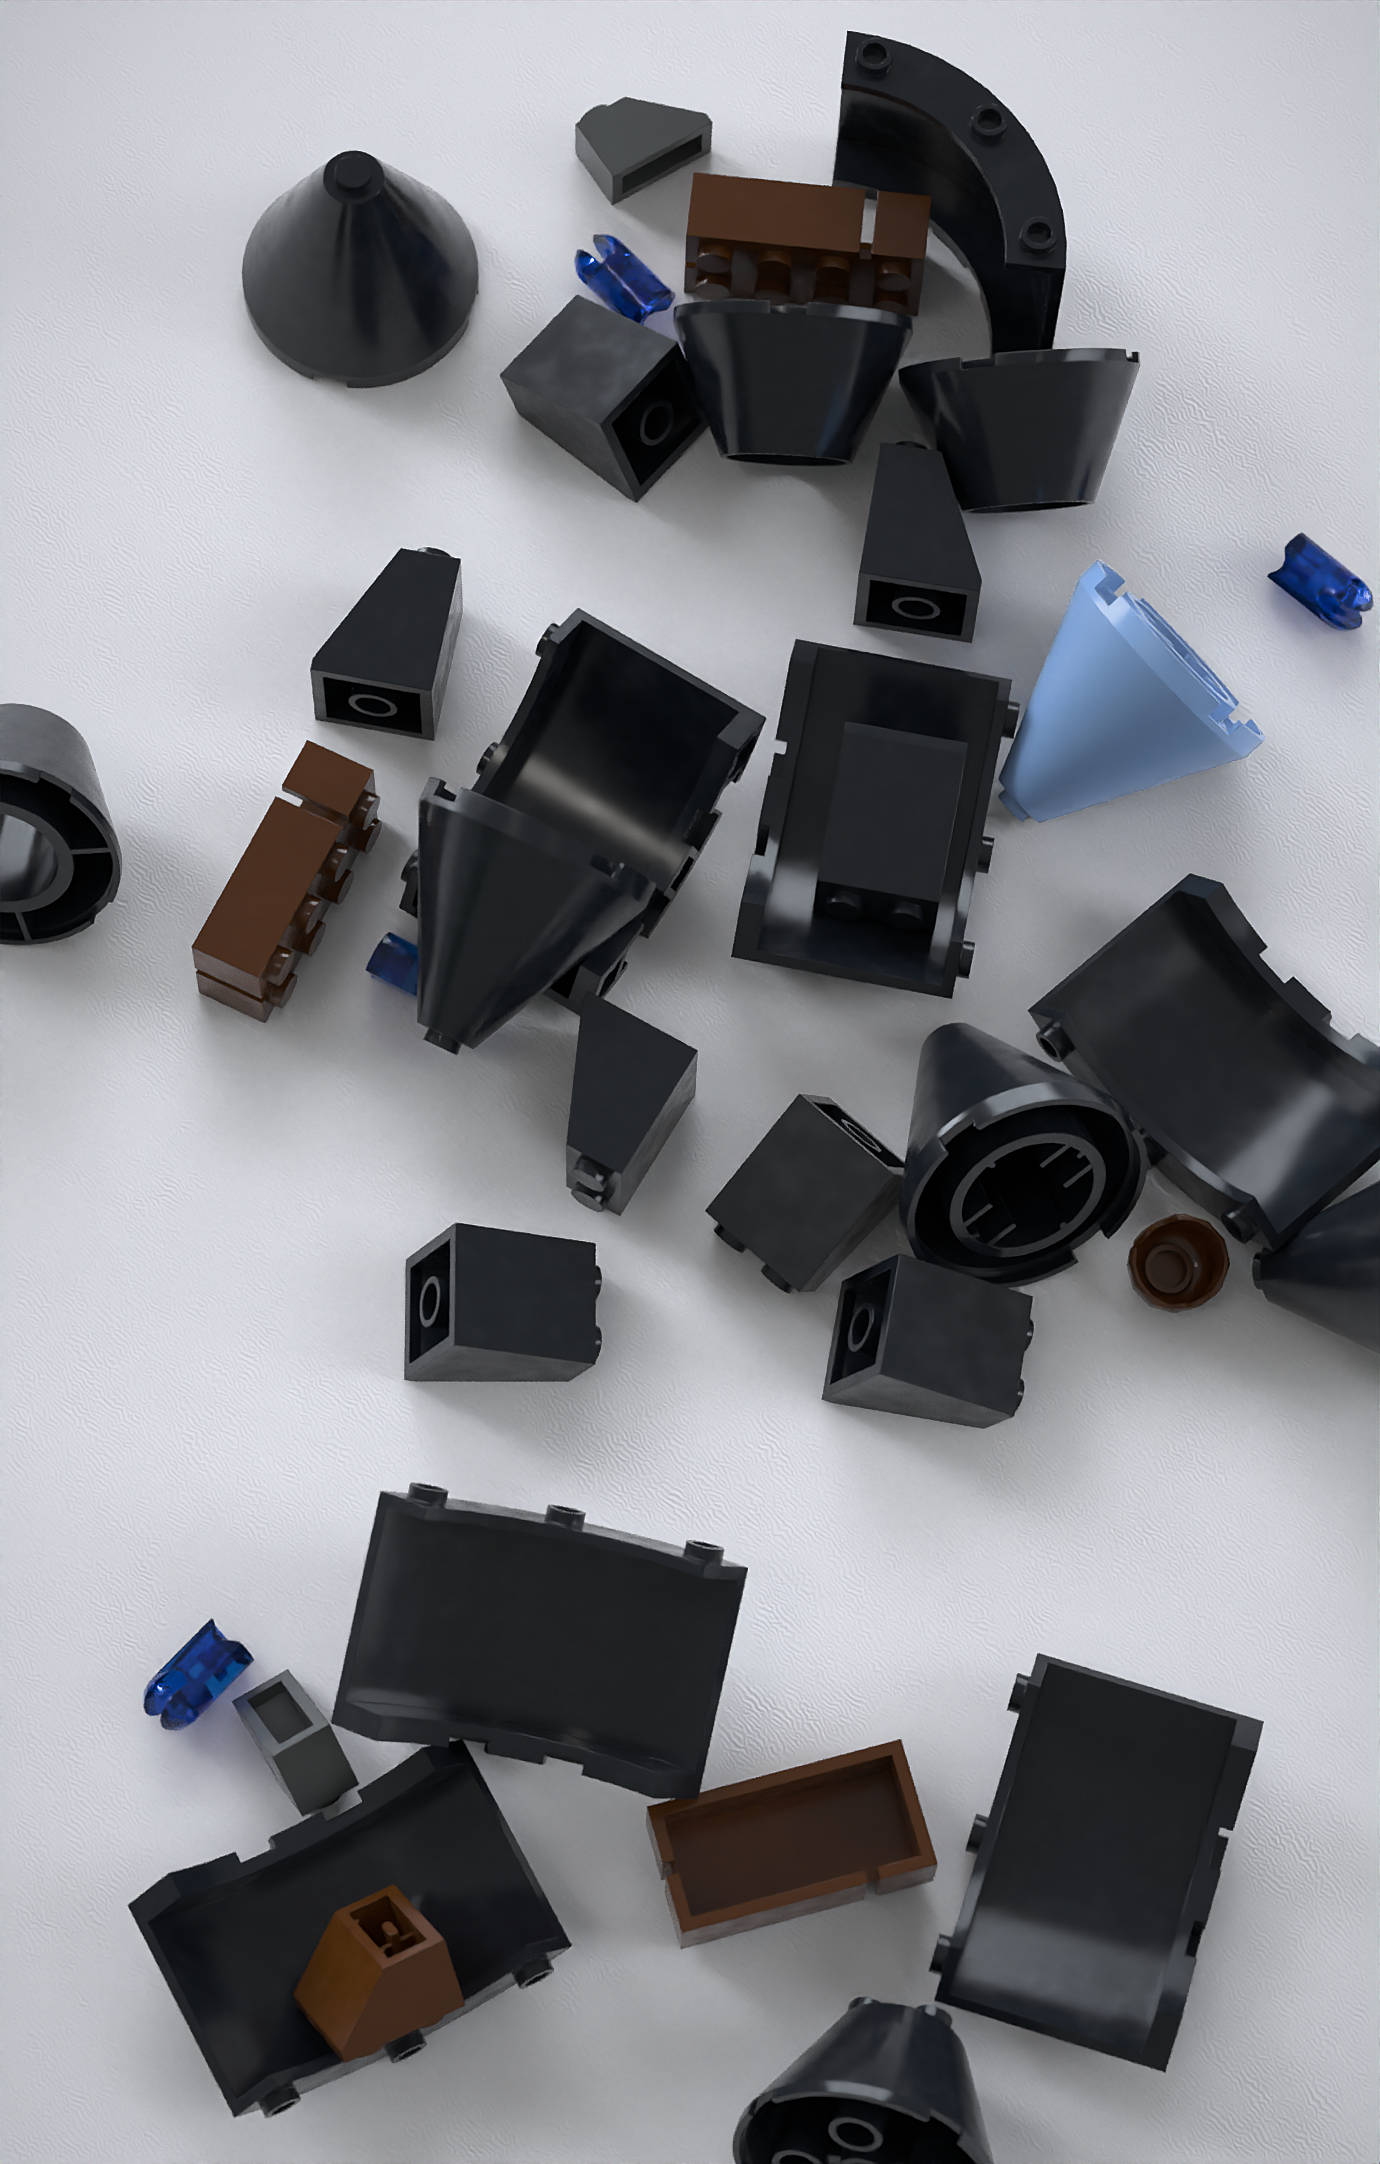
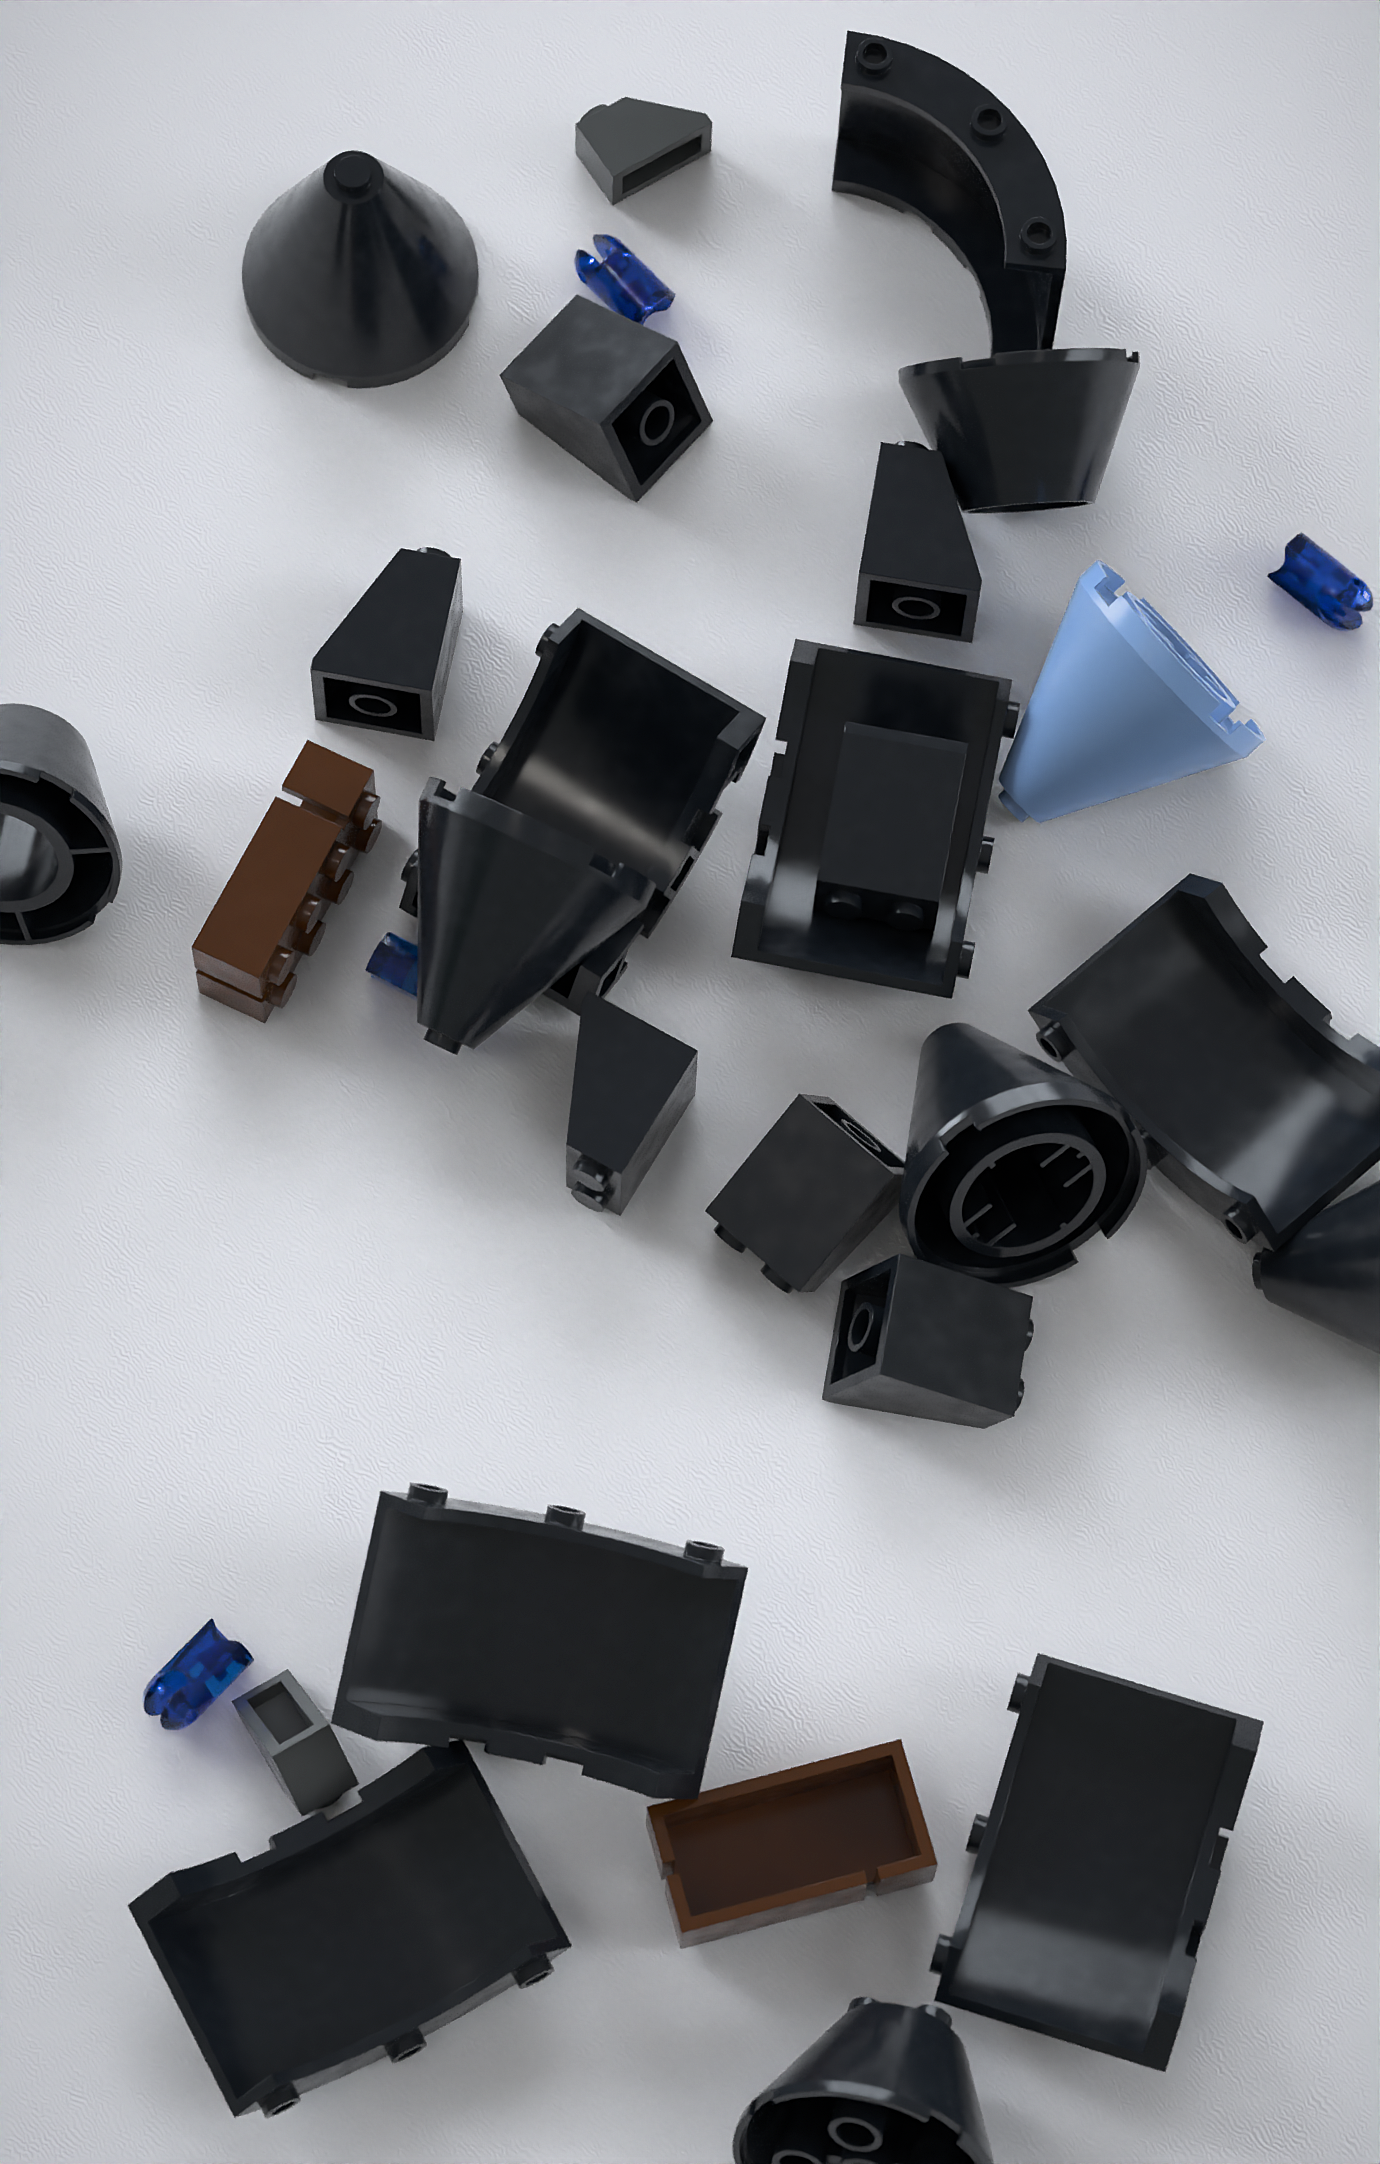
reddish brown slope [293,1884,465,2064] -> none
black slope [404,1223,602,1382] -> none
black cone [673,300,914,467] -> none
reddish brown piece [684,172,931,317] -> none
reddish brown hair [1126,1214,1230,1313] -> none

